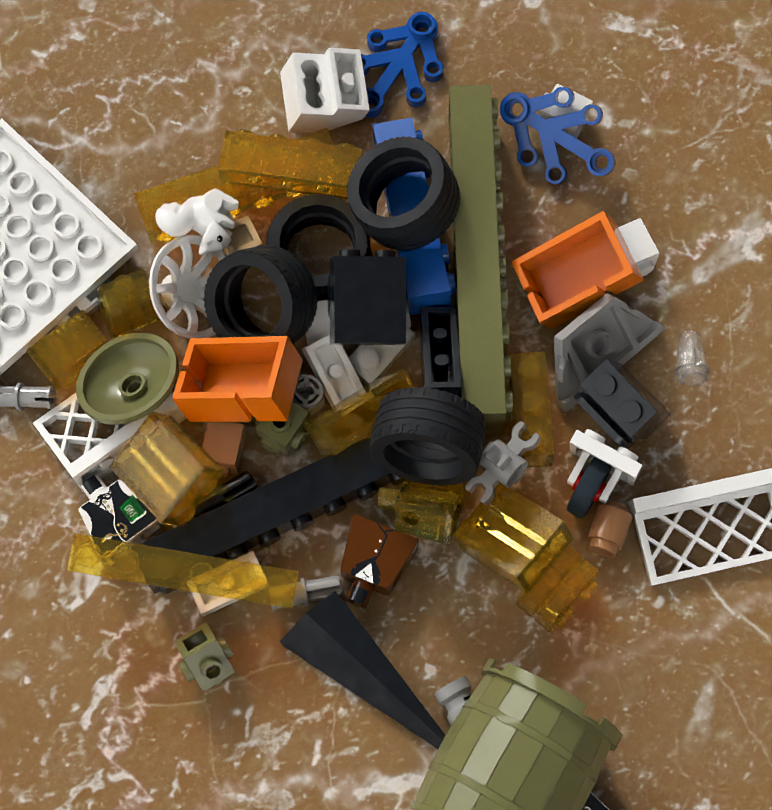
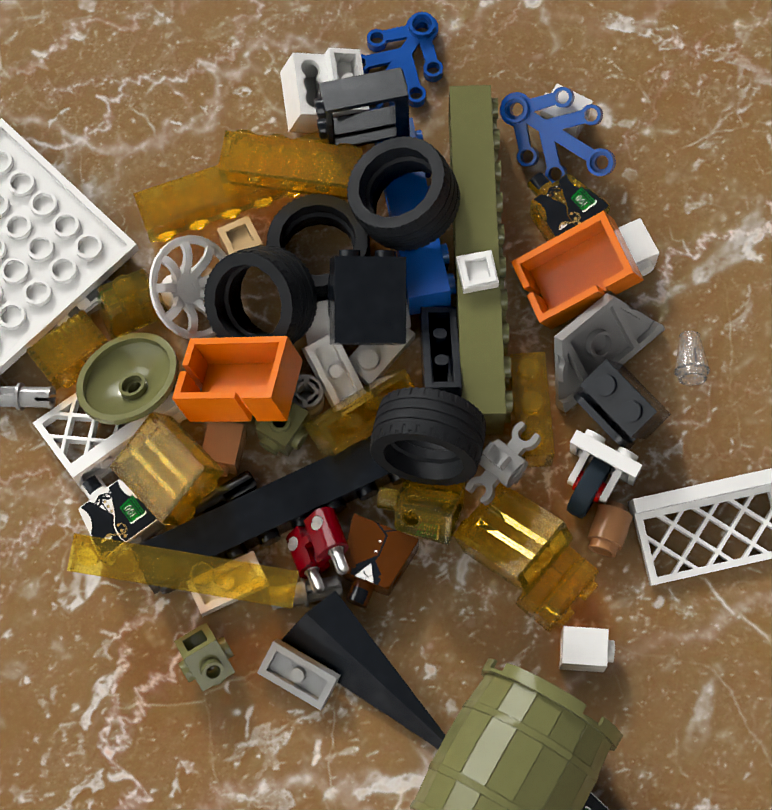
white animal [155,188,239,255] -> none
light grey wheel [434,676,472,725] -> none
none -> light grey plate [257,638,341,710]
none -> dark red piece [286,507,349,595]
none -> black window [314,67,410,152]
none -> white tile [456,250,499,294]
none -> torso [527,172,610,242]
none -> white brick [559,626,615,672]

